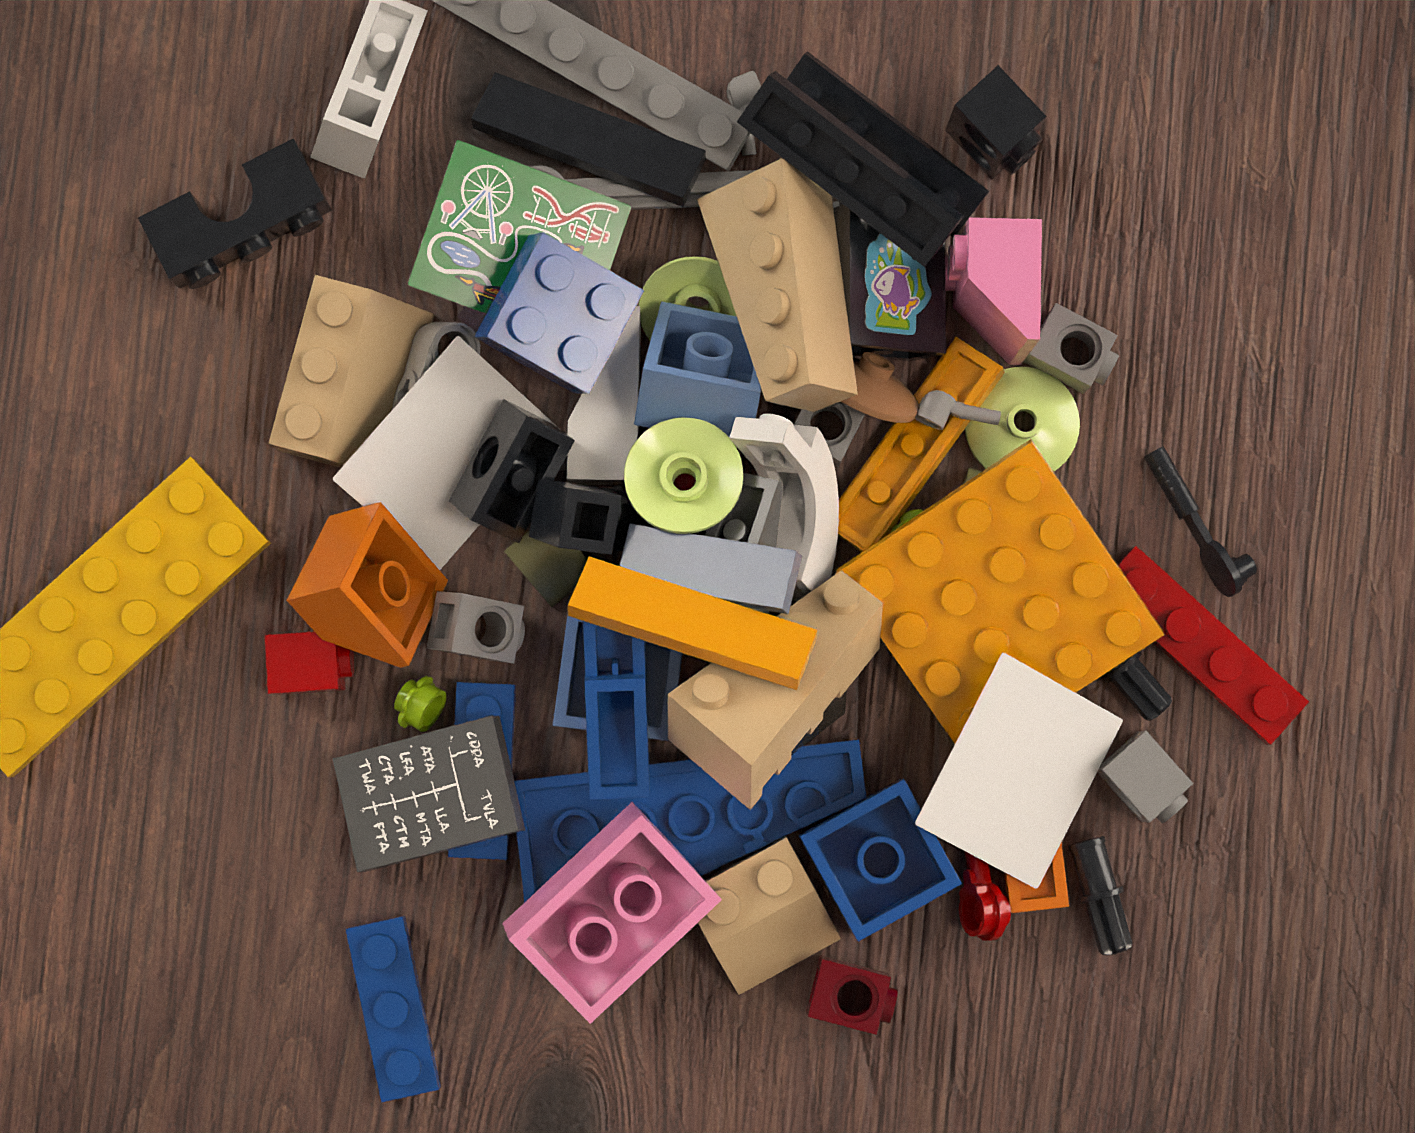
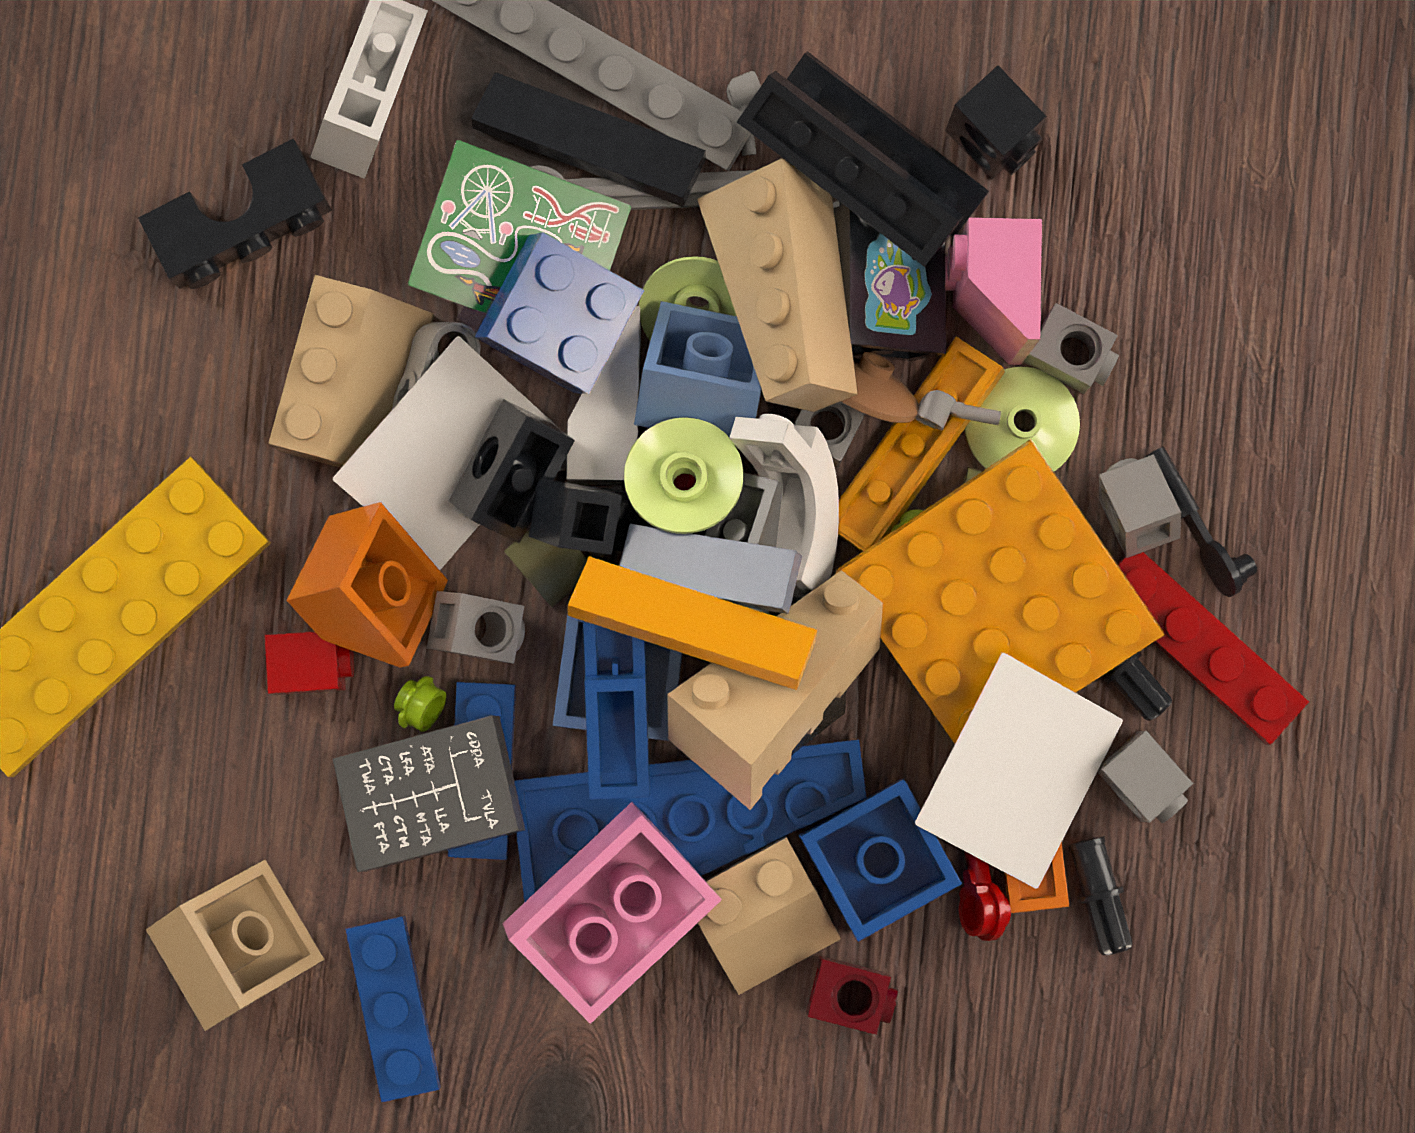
none -> tan slope [146,860,324,1031]
none -> light grey brick [1099,454,1181,558]

